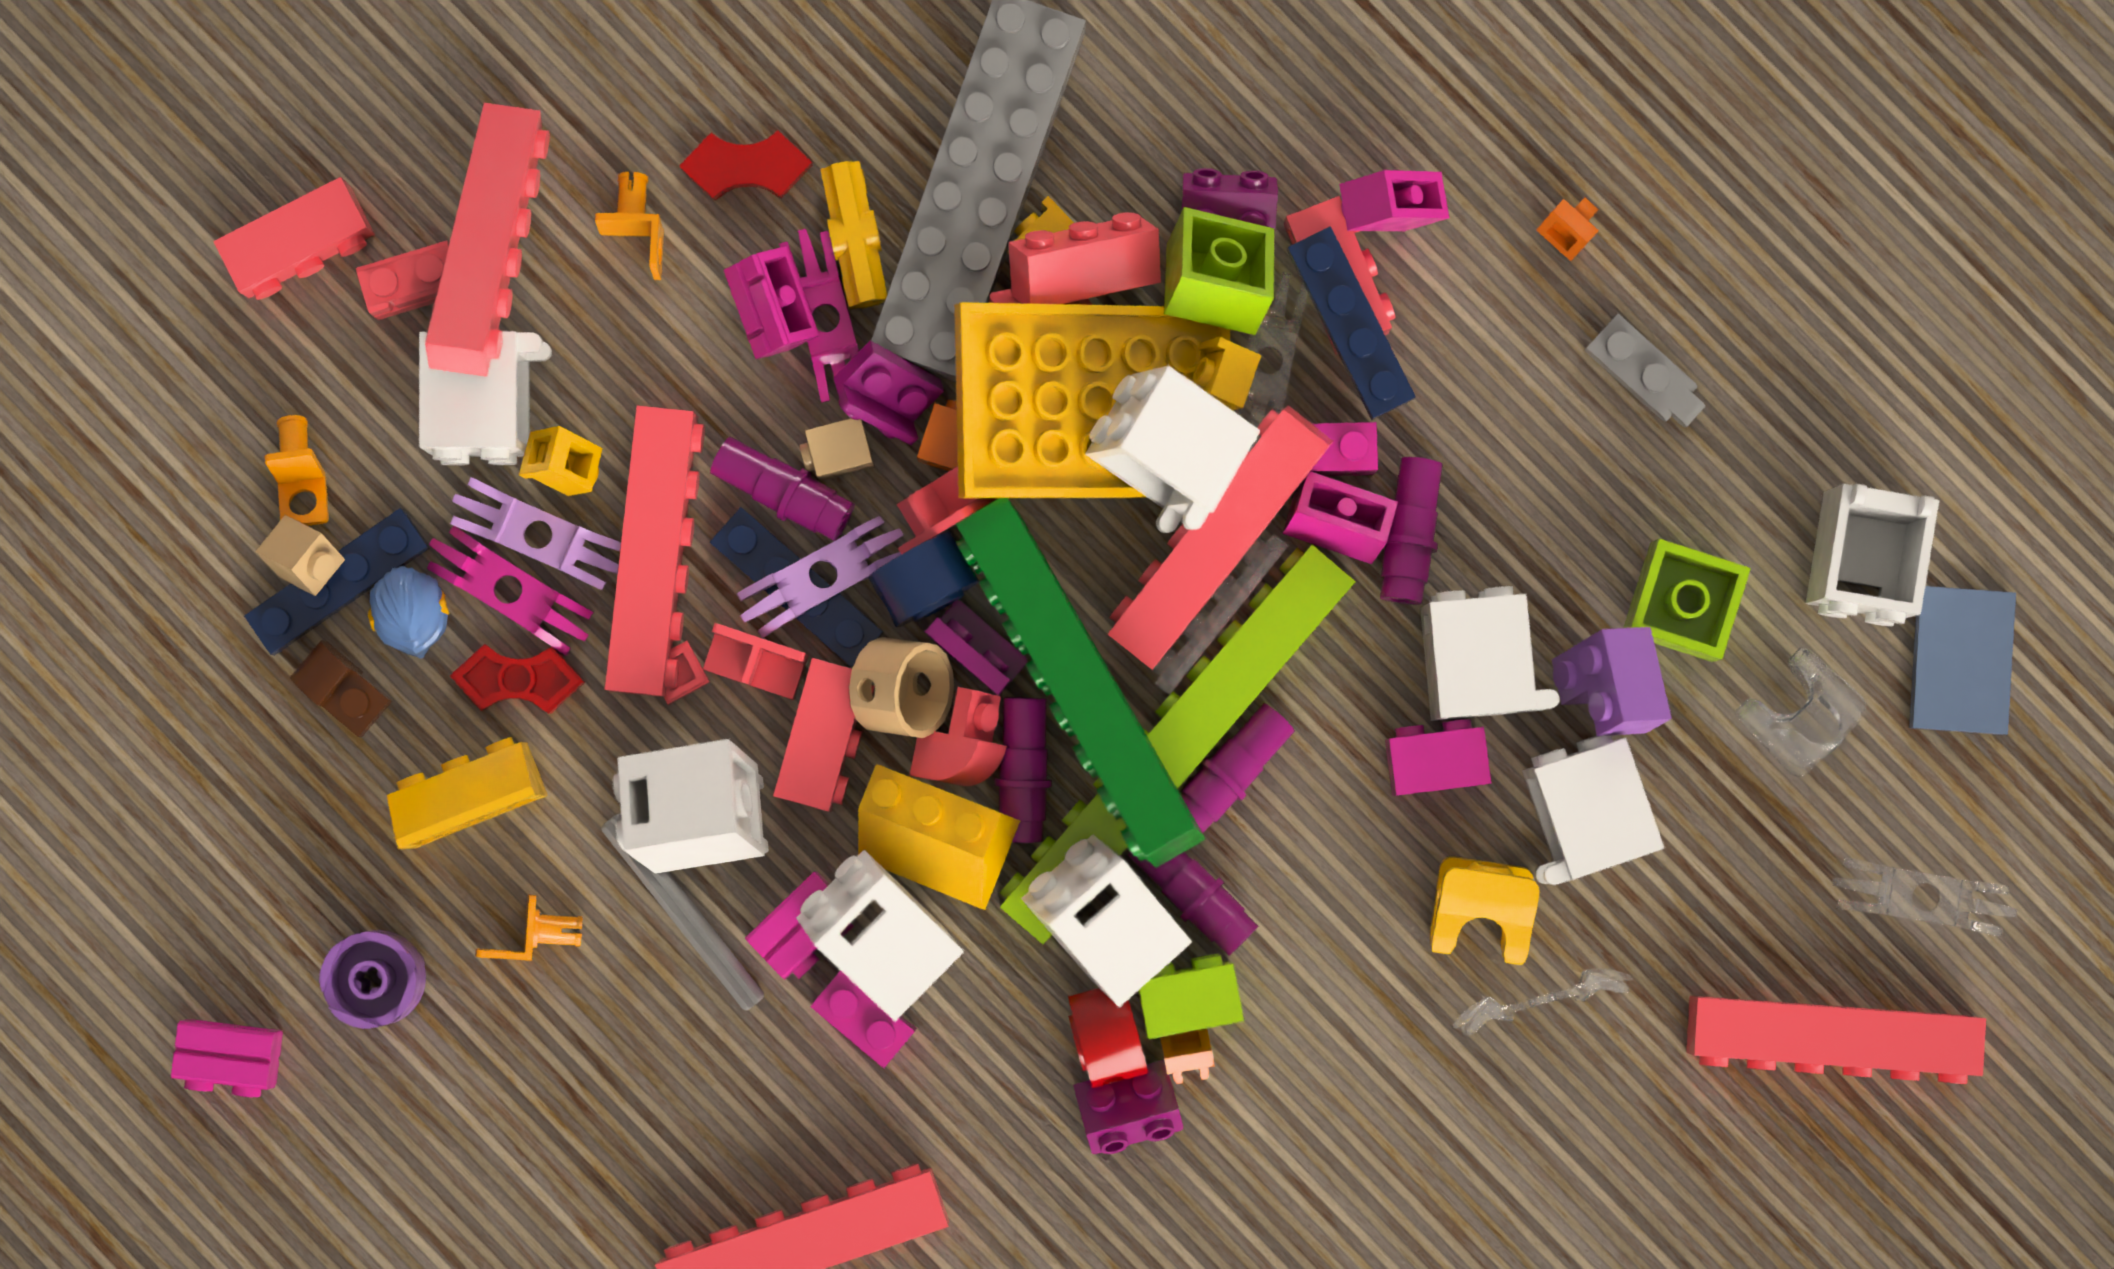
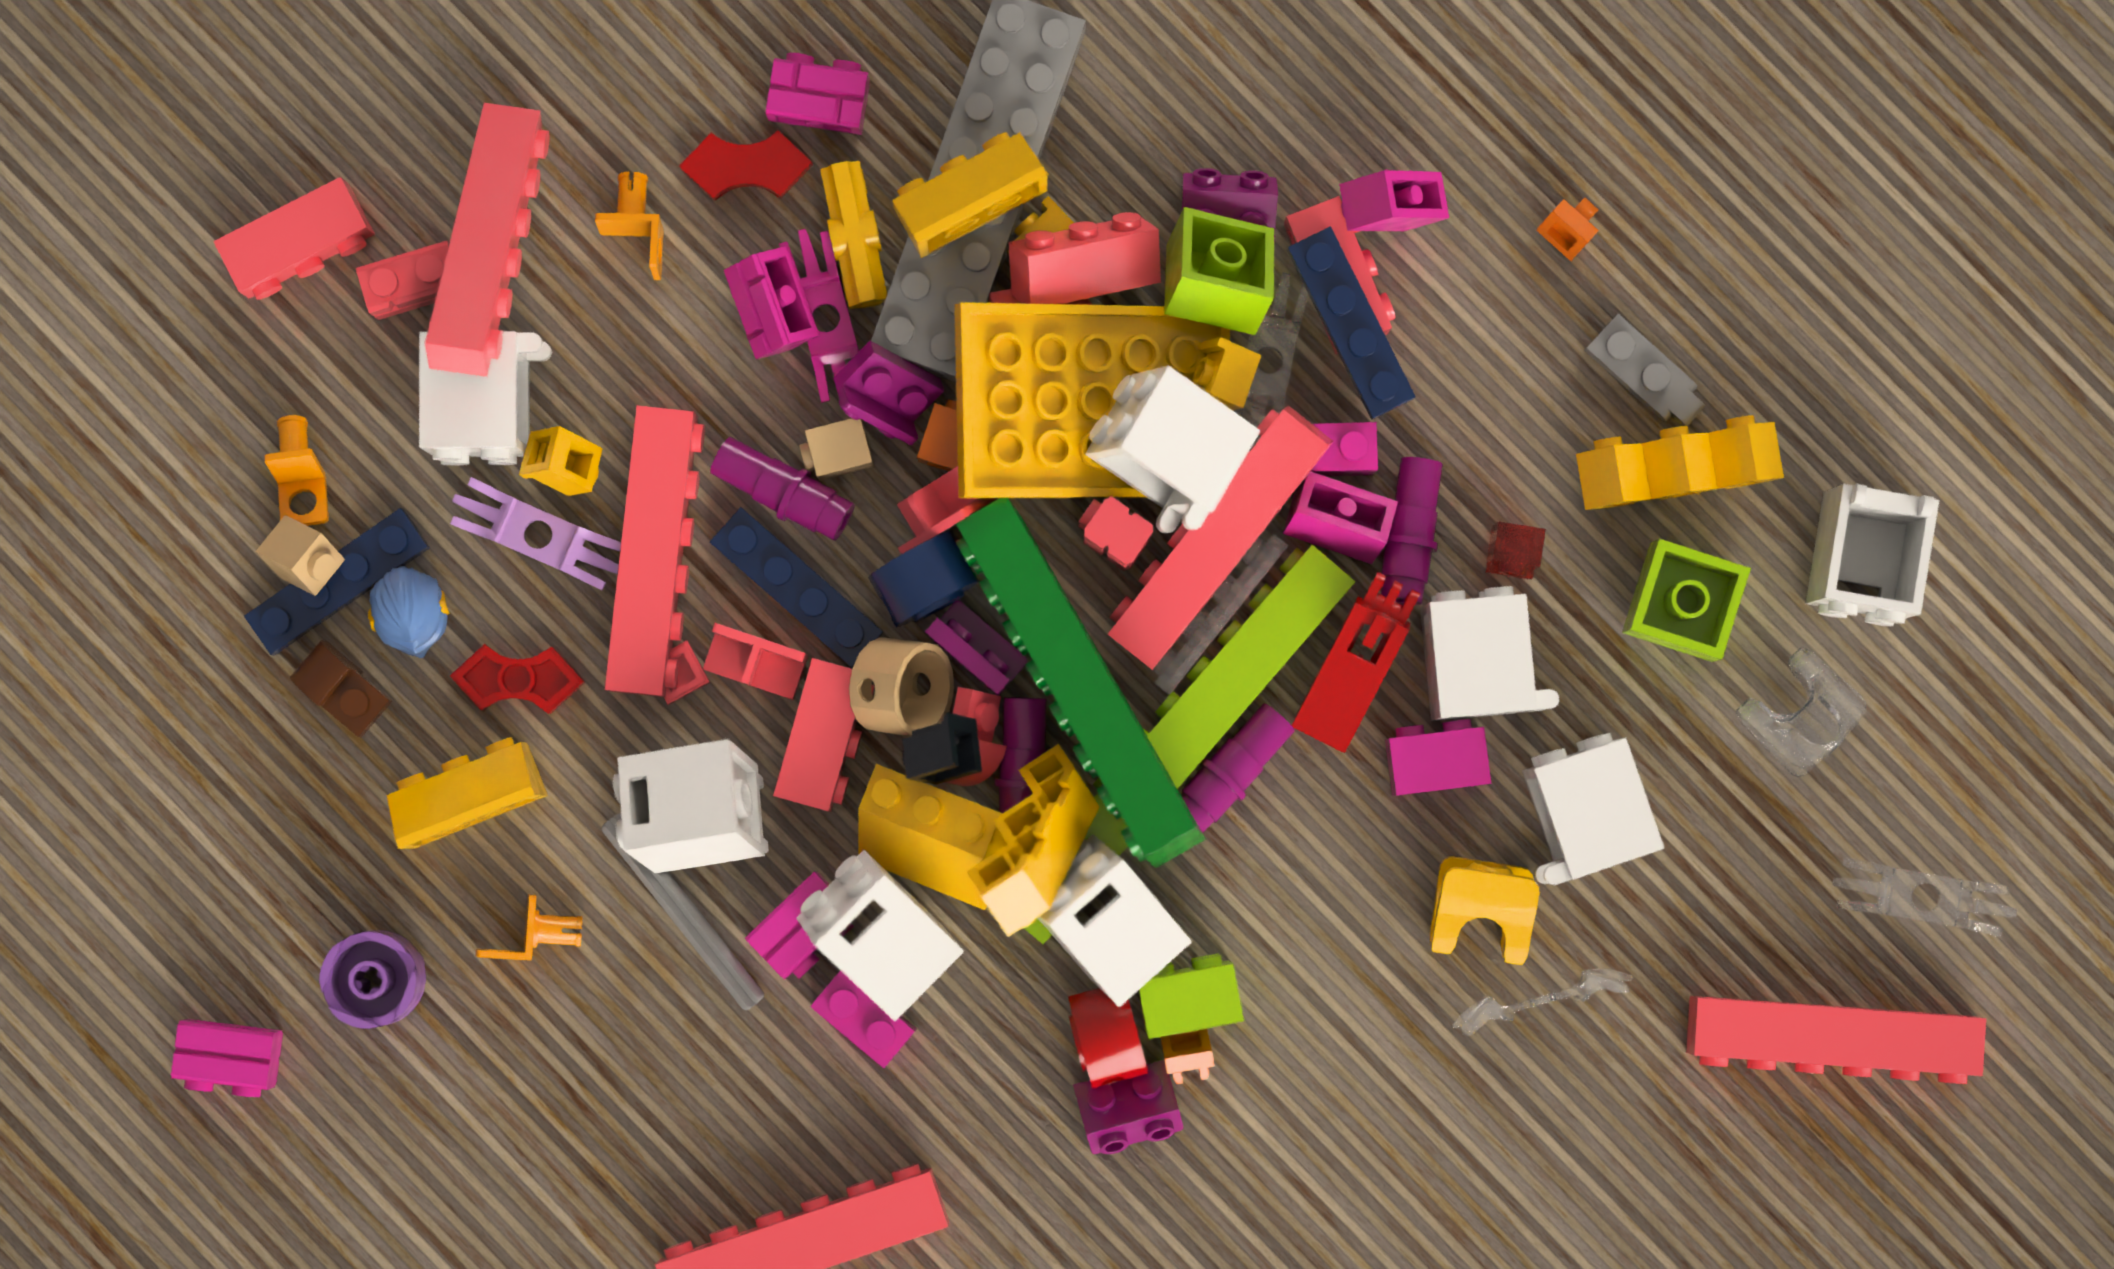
dark pink piece [427,526,594,656] -> none
lavender piece [737,516,904,639] -> none
magenta piece [1127,851,1259,956] -> none
medium lavender brick [1552,627,1672,736] -> none
sand blue tile [1909,586,2016,735] -> none
none -> dark pink brick [766,53,870,135]
none -> yellow slope [892,132,1048,258]
none -> black window [902,712,982,785]
none -> yellow brick [966,744,1100,936]
none -> coral brick [1078,496,1153,571]
none -> red hinge [1292,572,1421,754]
none -> clear red brick [1485,522,1546,580]
none -> yellow brick [1576,415,1784,510]

